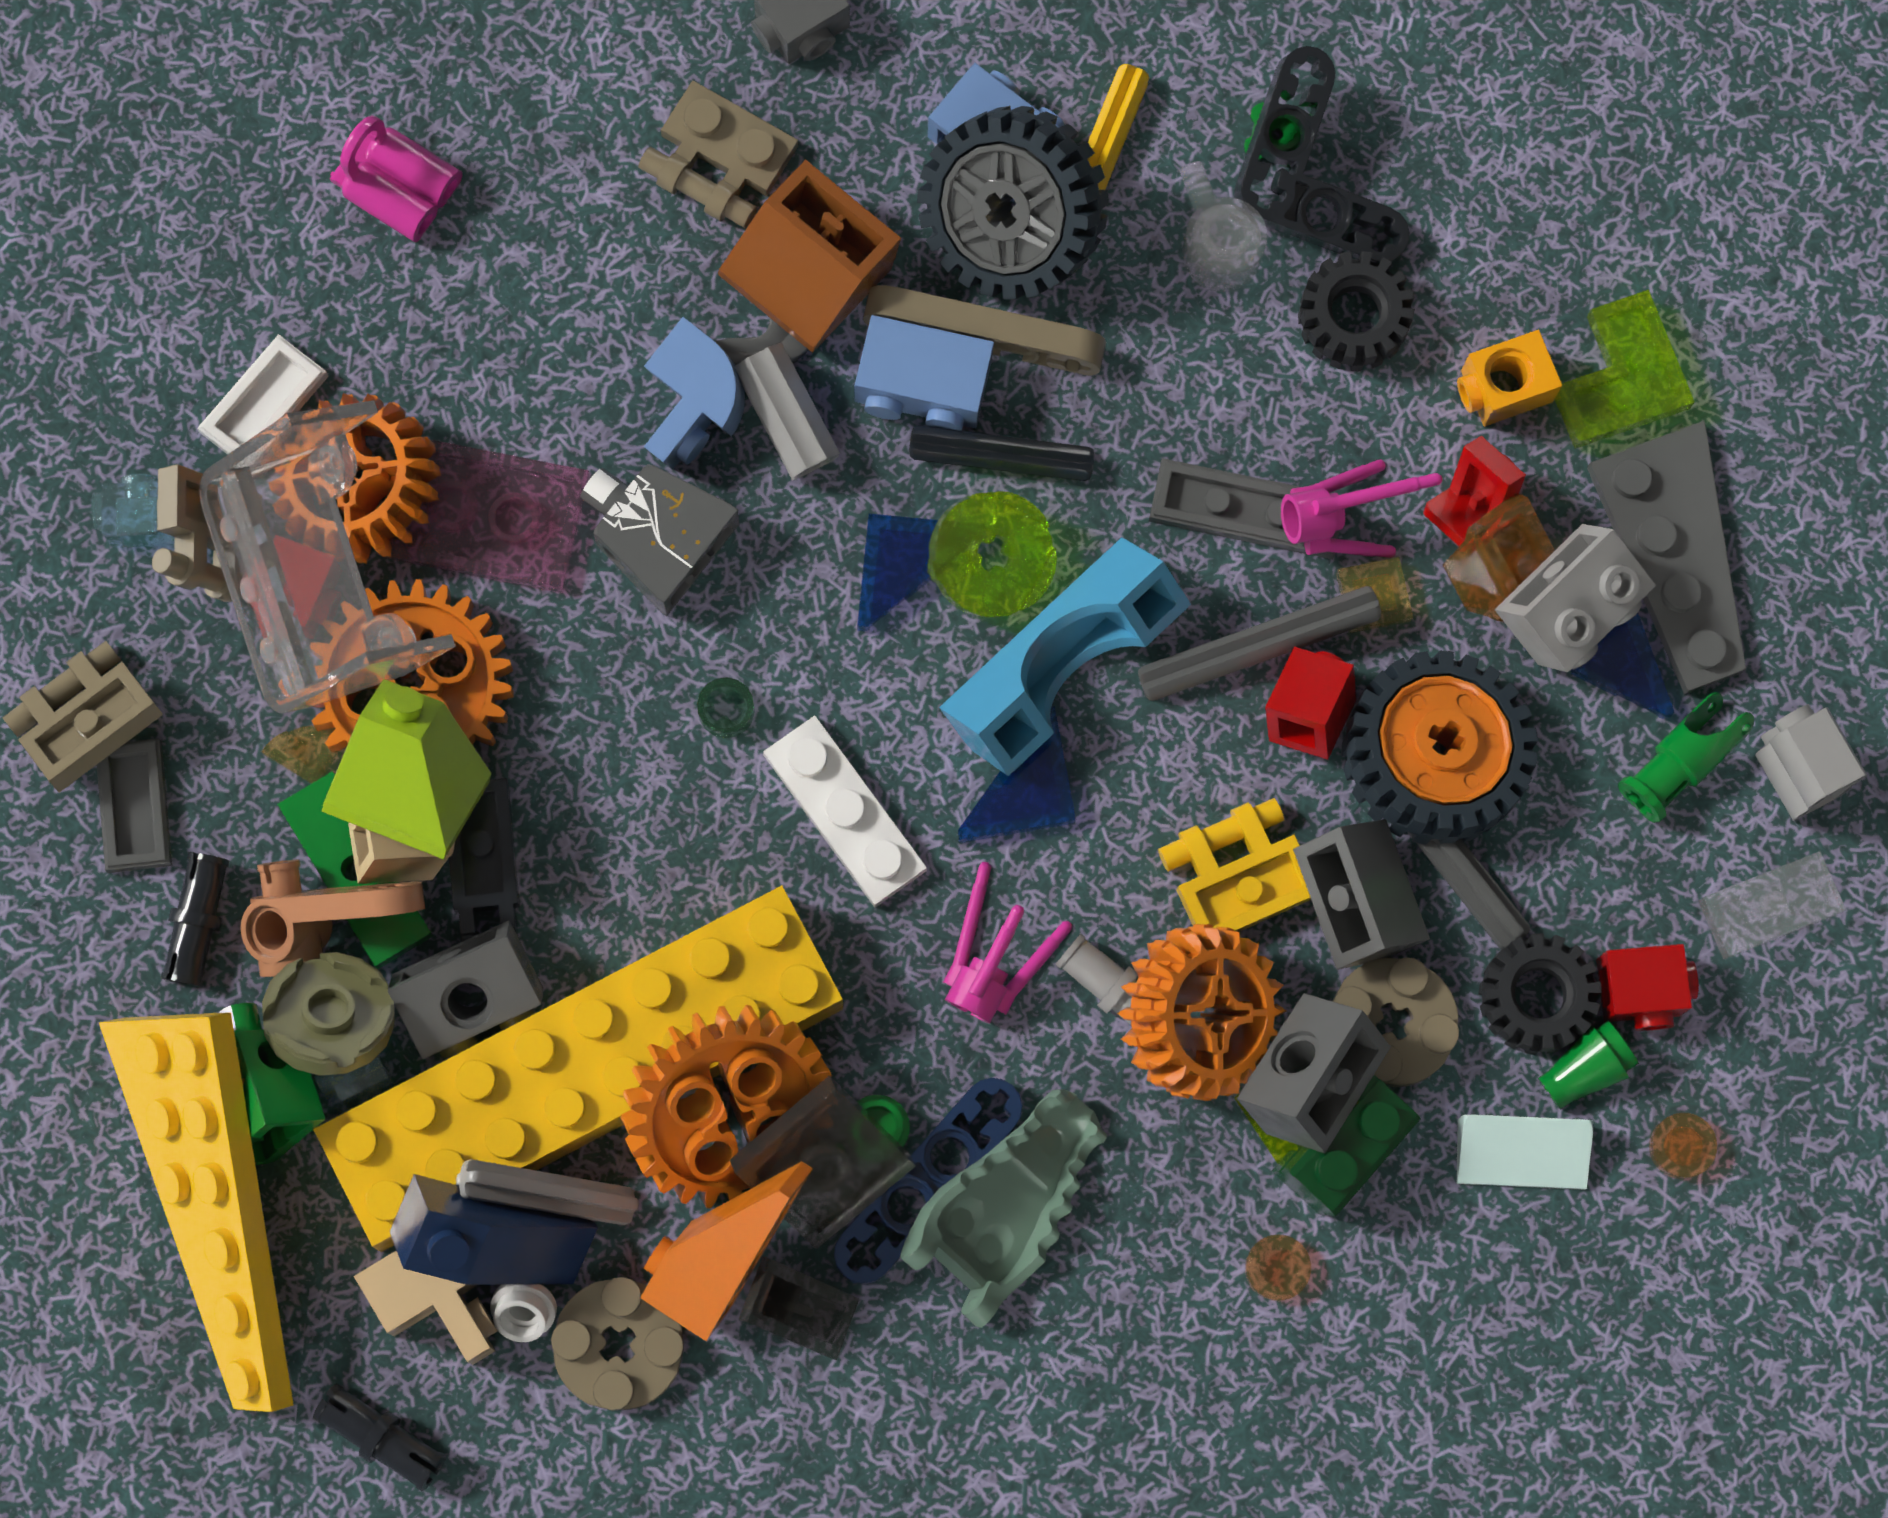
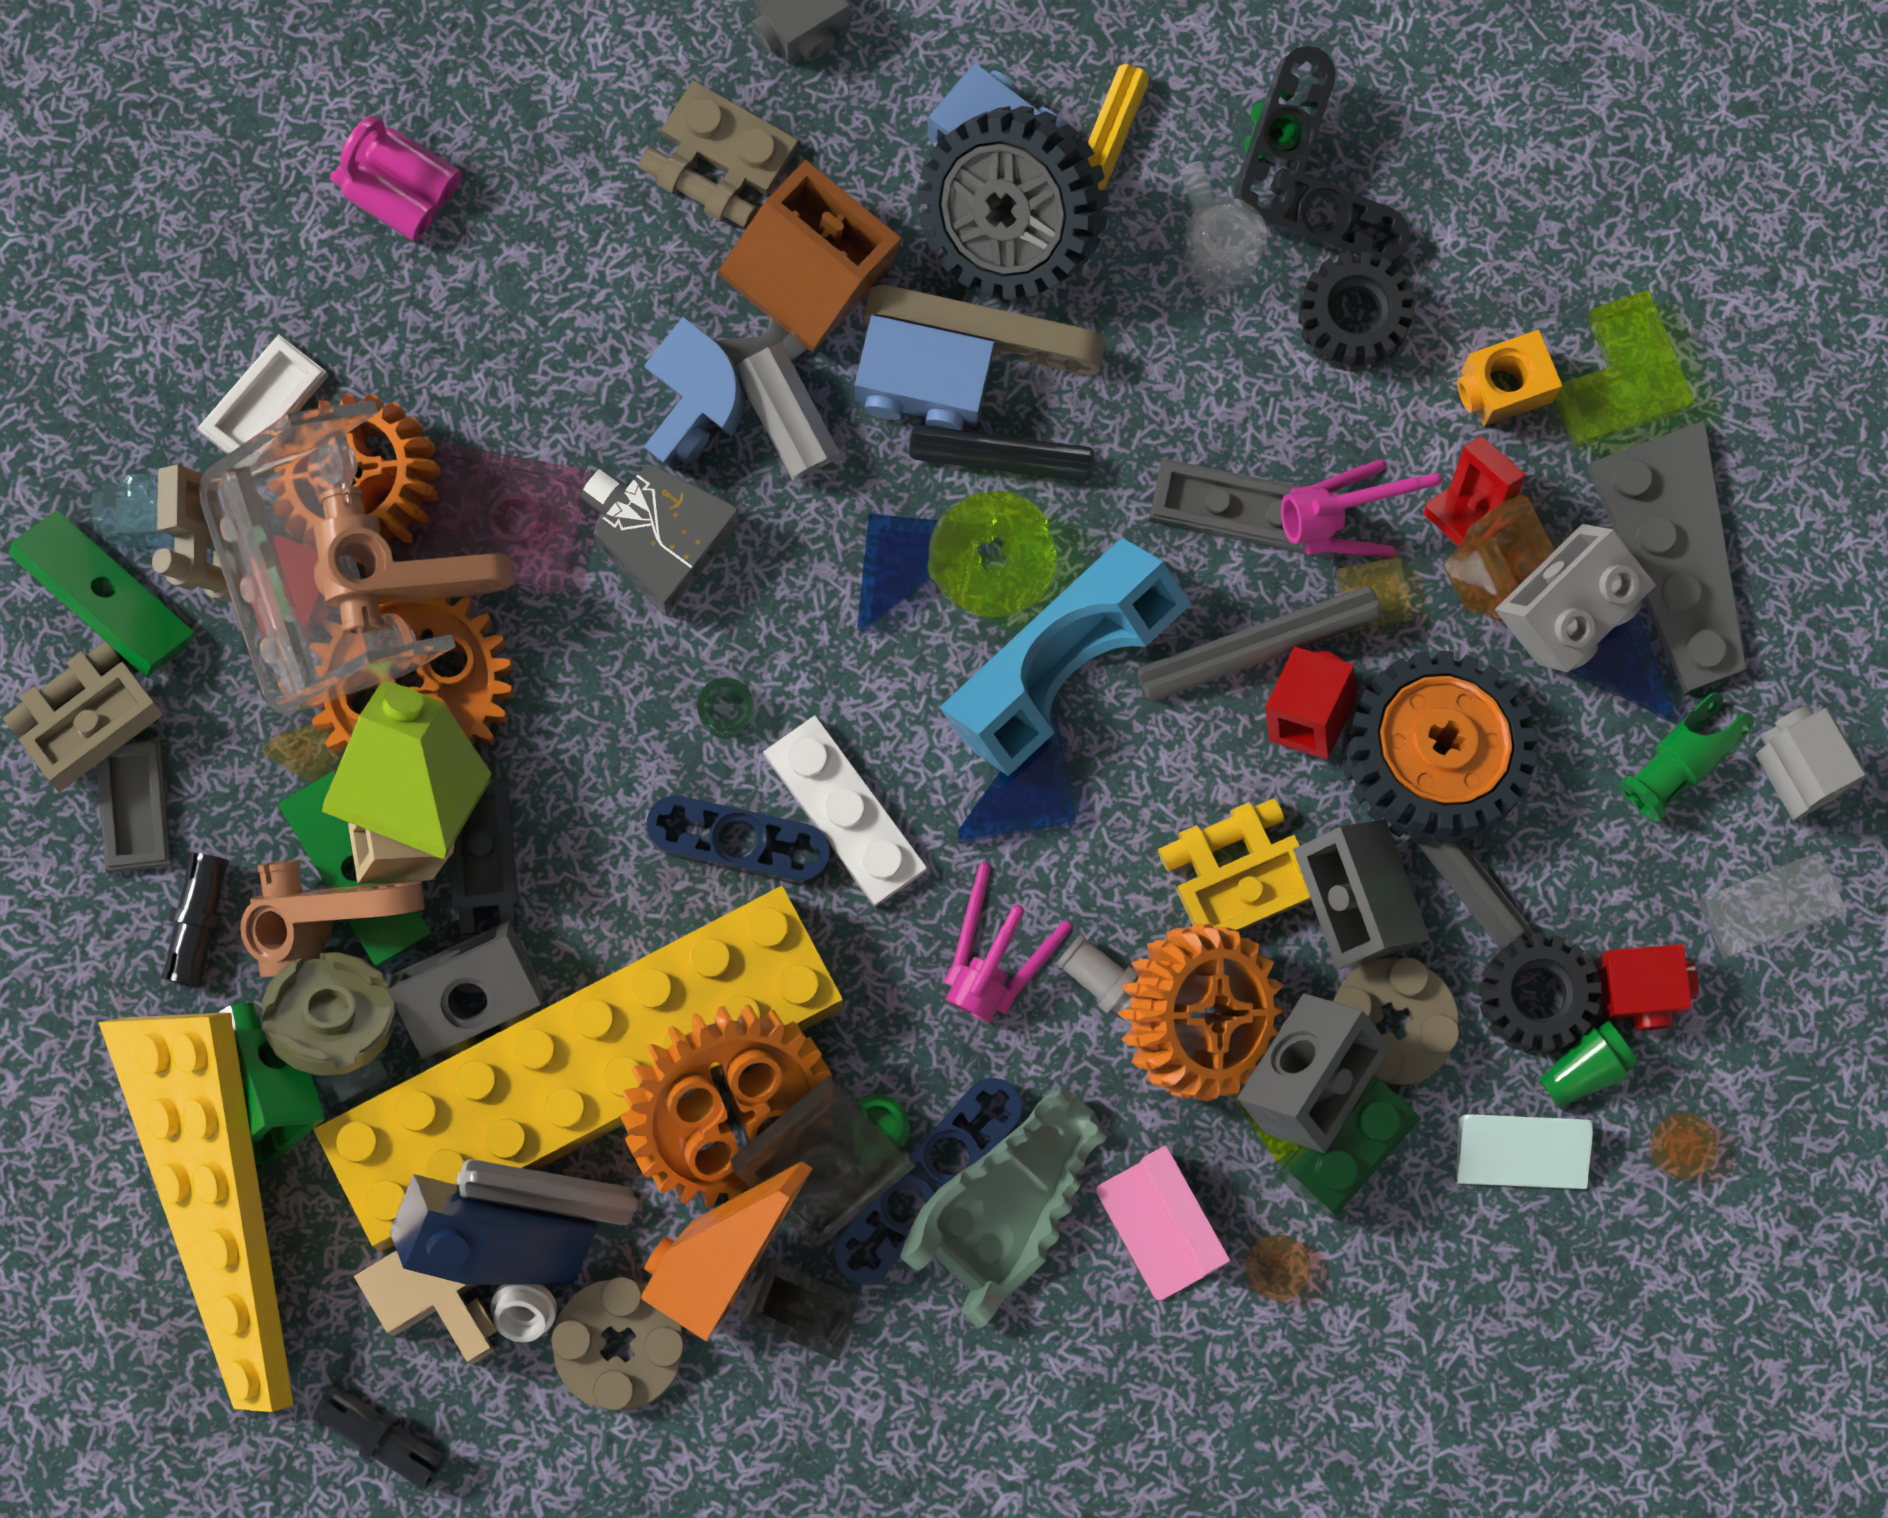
none -> green tile [8,510,195,678]
none -> nougat piece [314,486,515,635]
none -> dark blue beam [647,795,830,885]
none -> bright pink panel [1096,1145,1230,1301]

